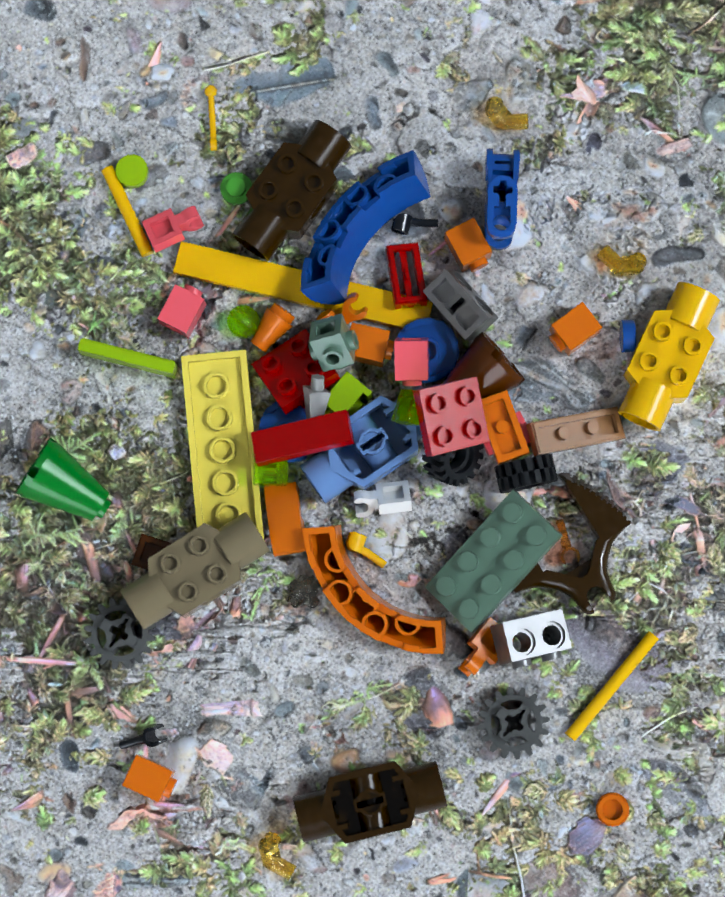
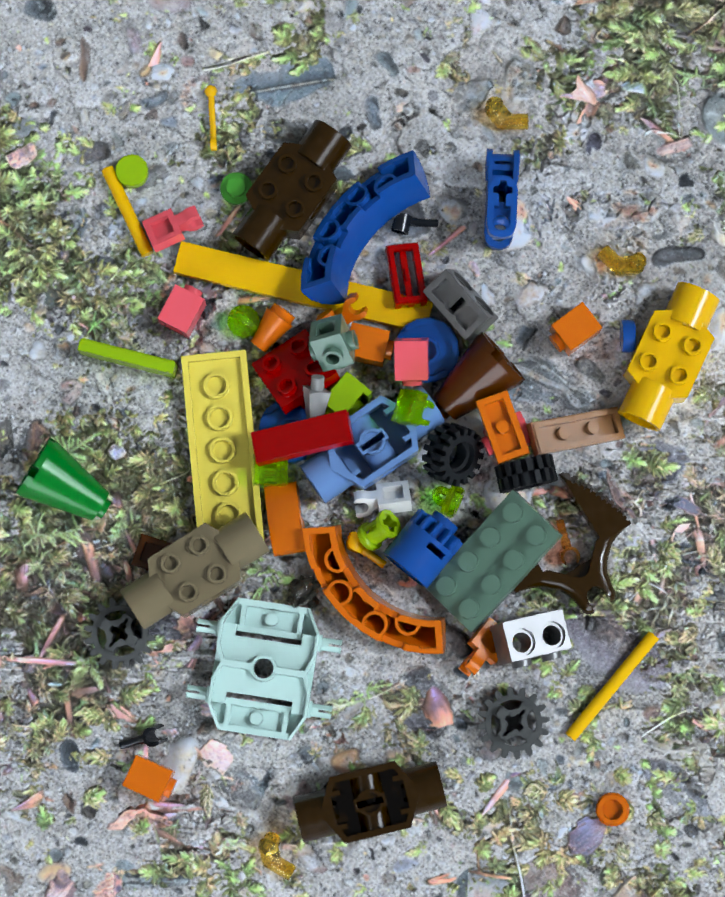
plate [413,376,490,457] -> none
orange brick [444,217,492,272] -> none
none -> light aqua piece [186,597,343,741]
none -> lime bush [357,510,401,551]
none -> blue gear [383,509,463,589]
none -> clear neon green tile [432,485,465,518]

